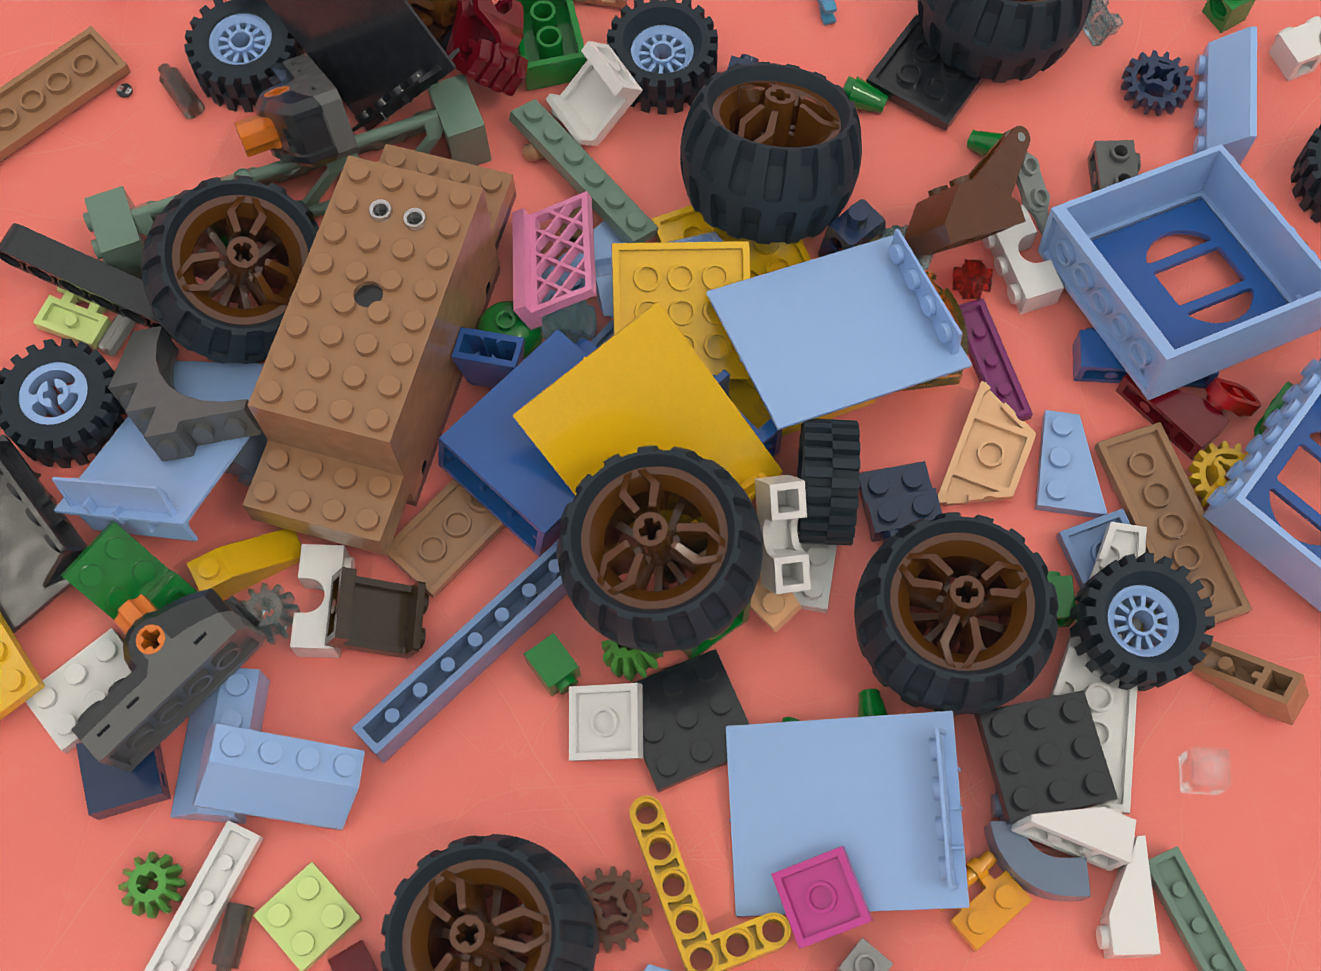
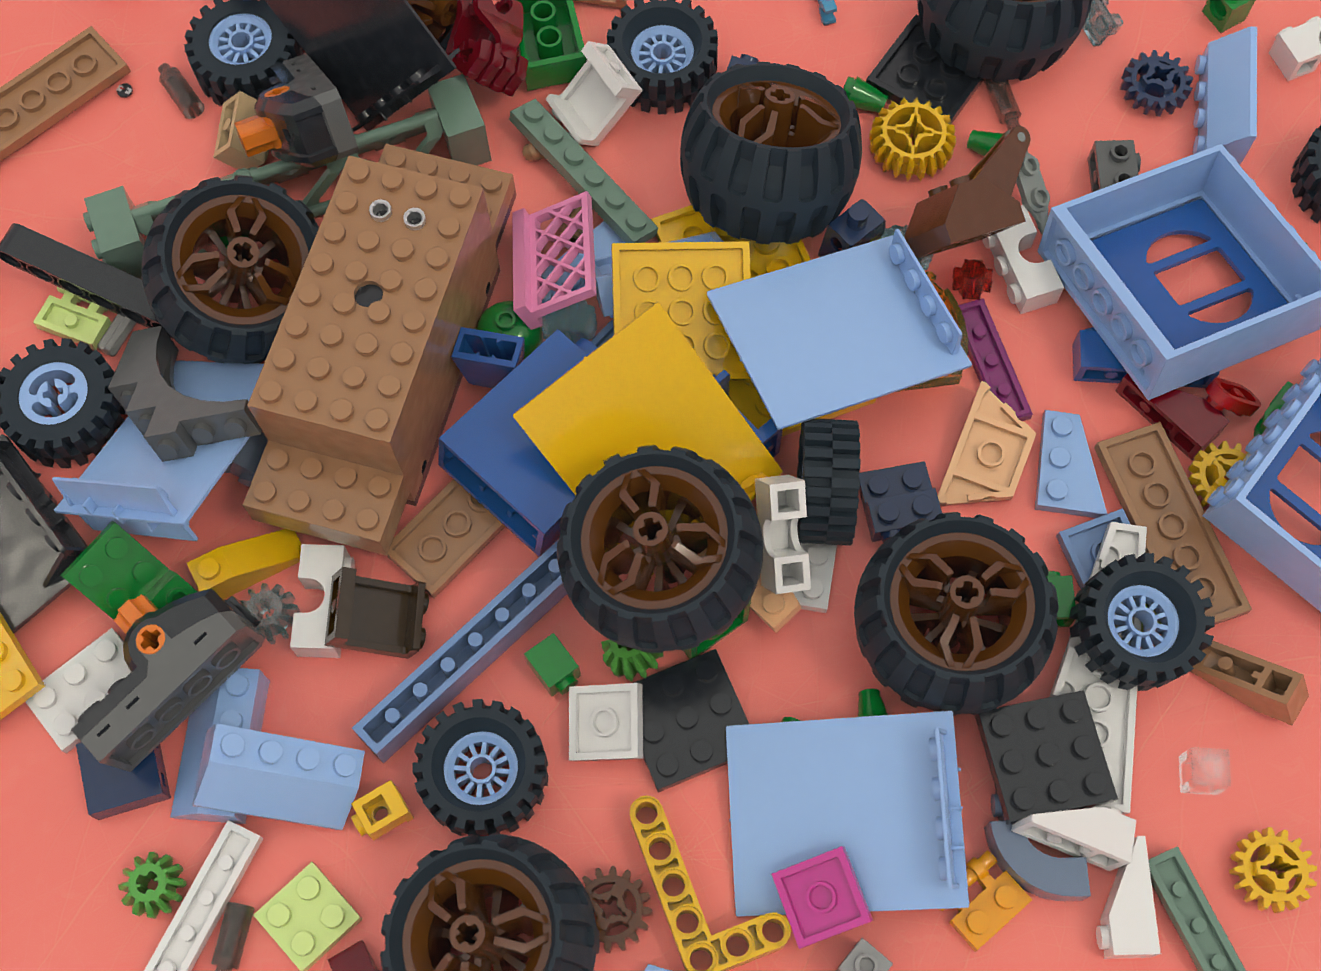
none -> tan brick [213,91,269,169]
none -> yellow brick [351,780,414,840]
none -> black wheel [412,699,549,836]
none -> yellow gear [869,97,956,182]
none -> clear smoke cylinder [983,78,1021,130]
none -> yellow gear [1229,827,1318,913]

